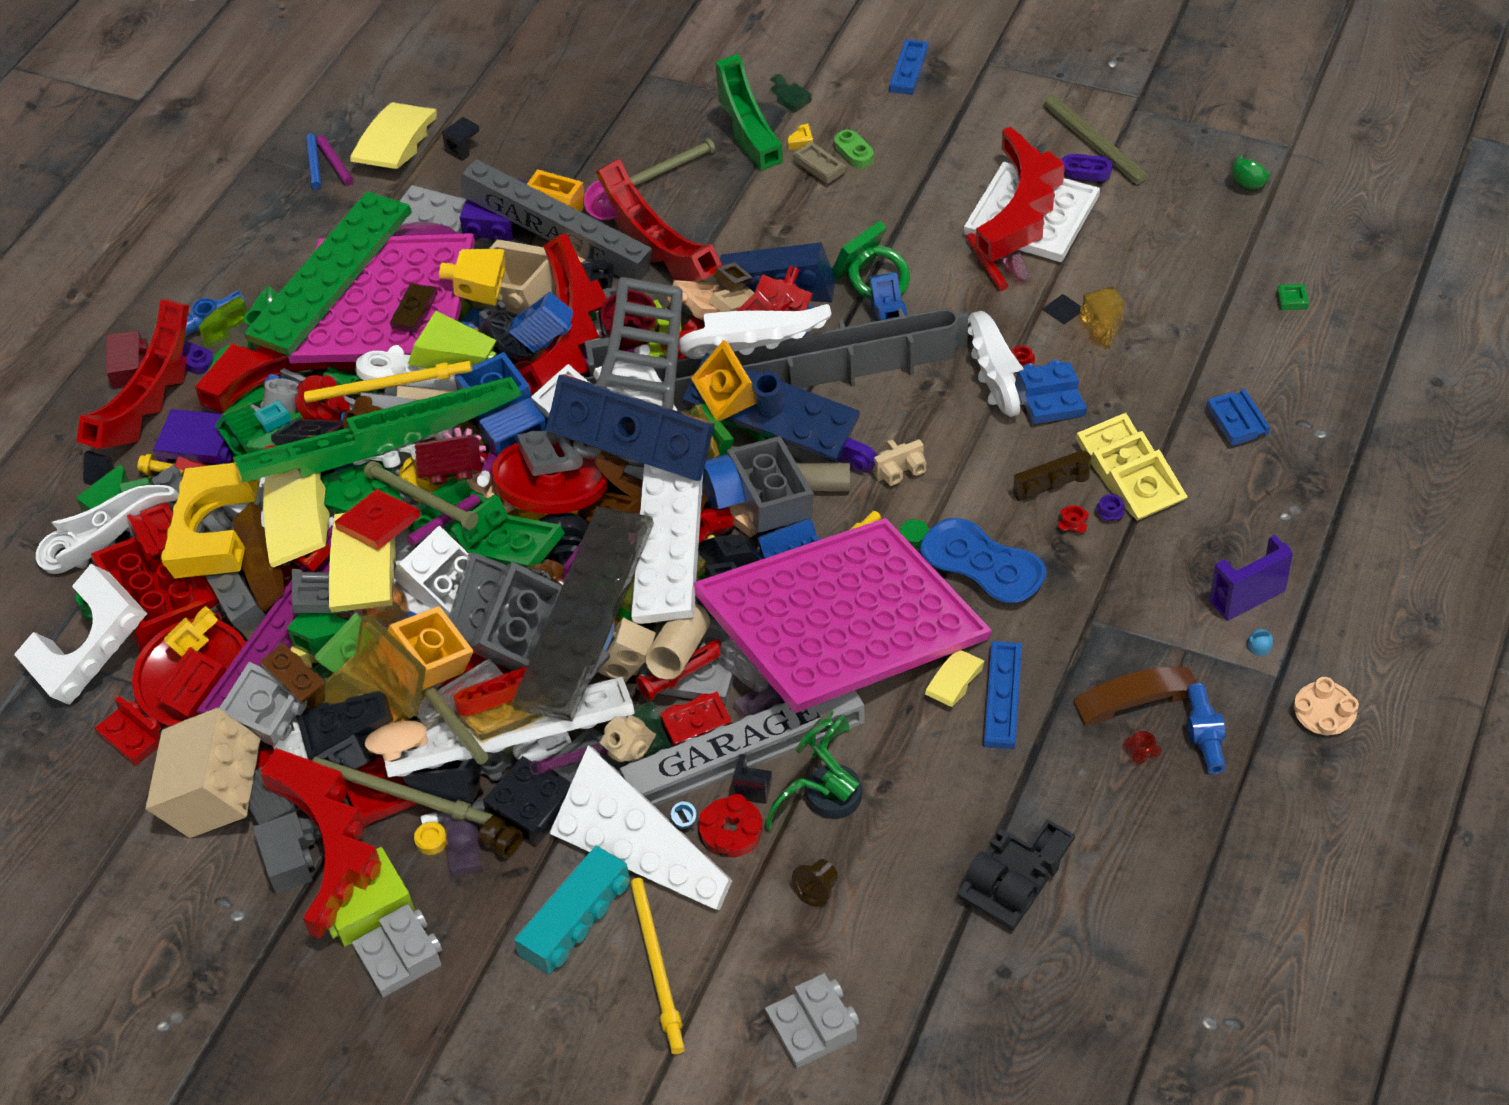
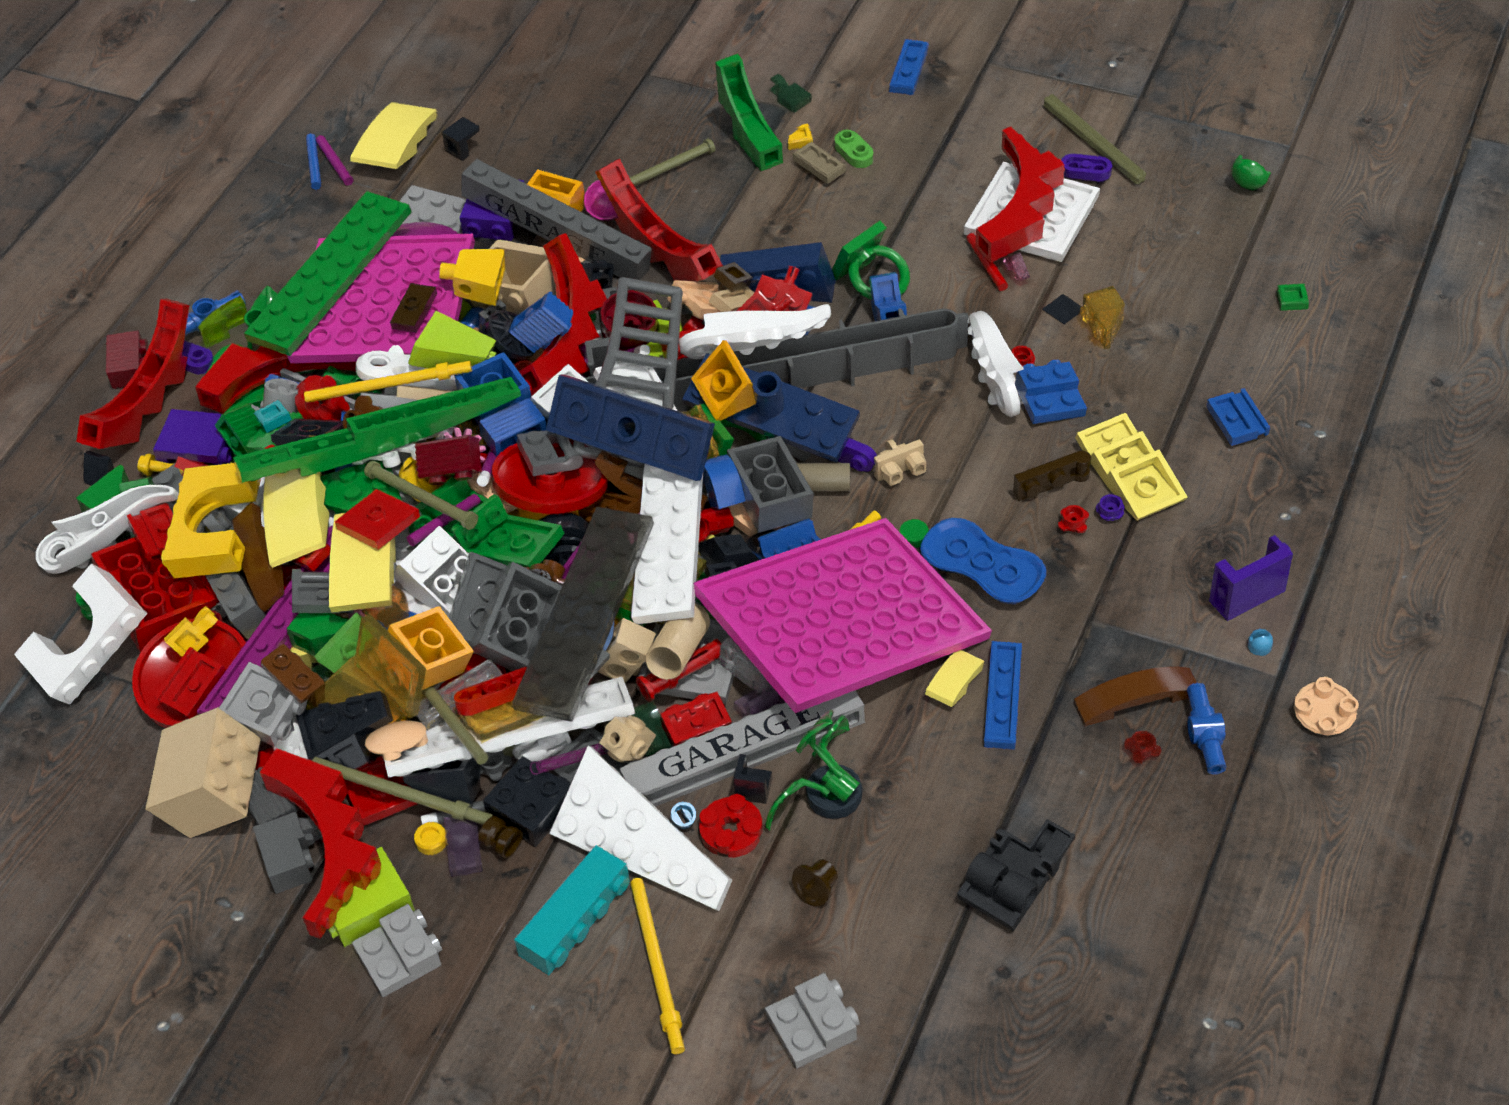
red bracket [95,695,162,767] -> none

